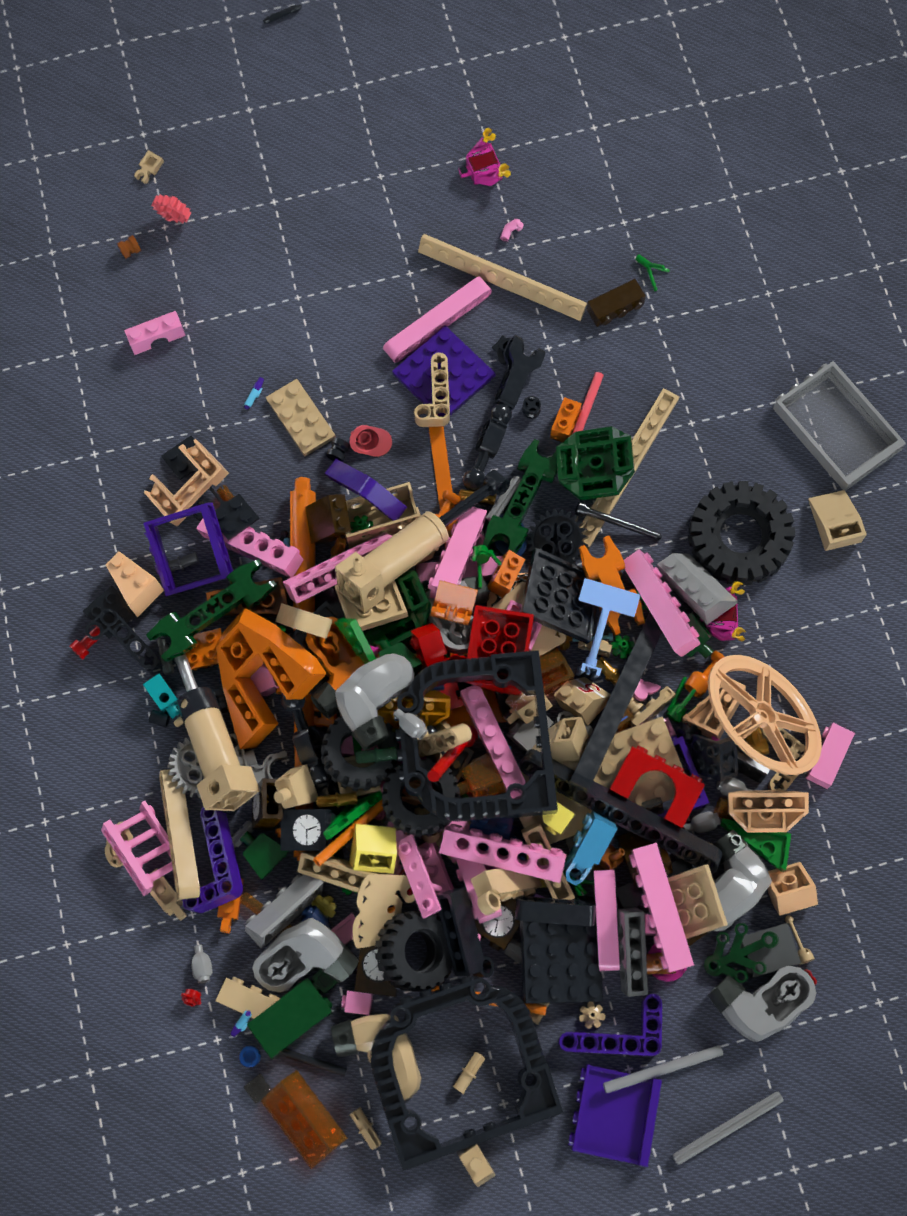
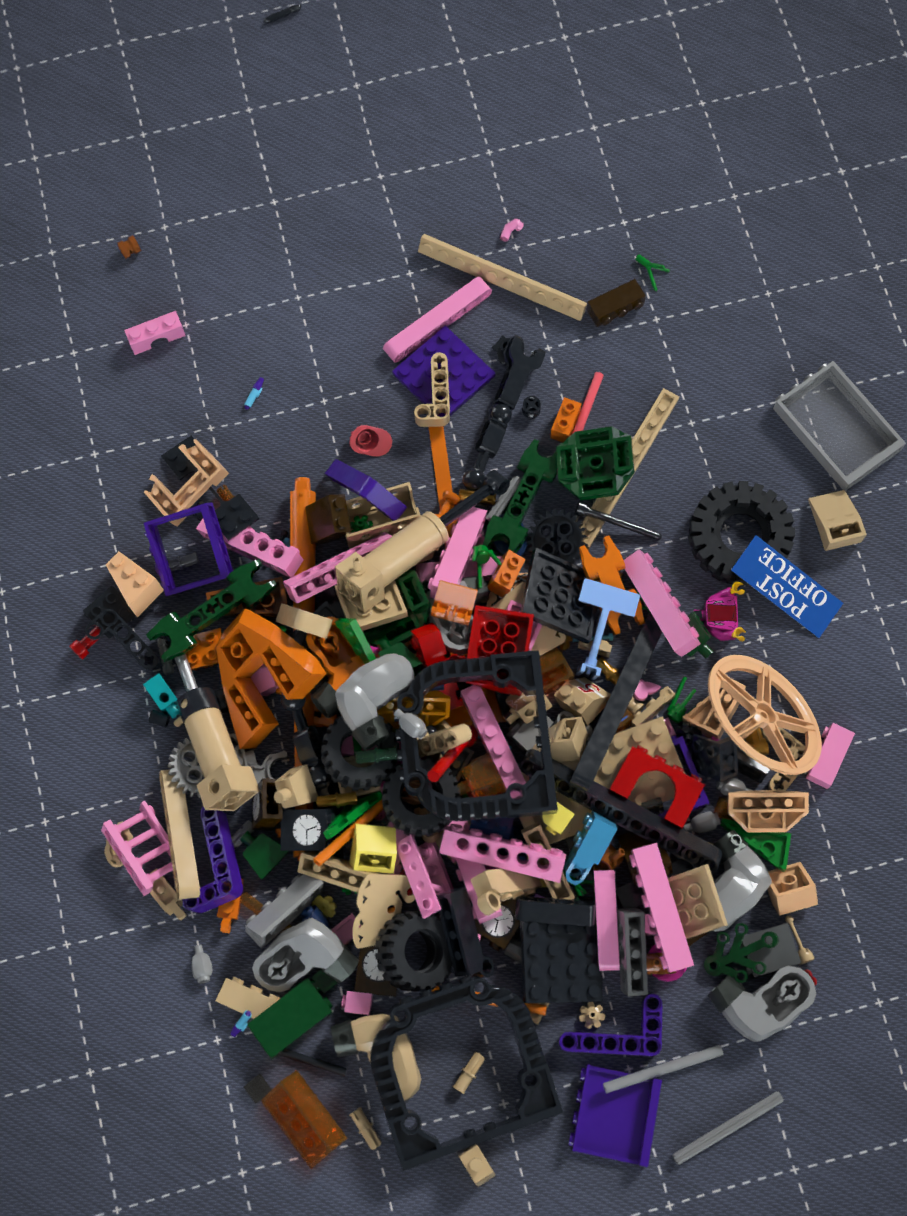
tan plate [134,150,164,184] -> none
coral gear [152,194,191,224] -> none
red plate [181,989,202,1007] -> none
blue tile [239,1046,261,1067] -> none
tan plate [266,379,336,457] -> none
black wheel [326,438,350,462] -> none
pearl gold axle [330,537,347,559] -> none
torso [459,128,511,186] -> none
green plant [611,635,635,659] -> none
light grey slope [657,553,738,625] -> none
orange piece [684,651,725,698] -> none
none -> blue sticker [731,535,843,638]

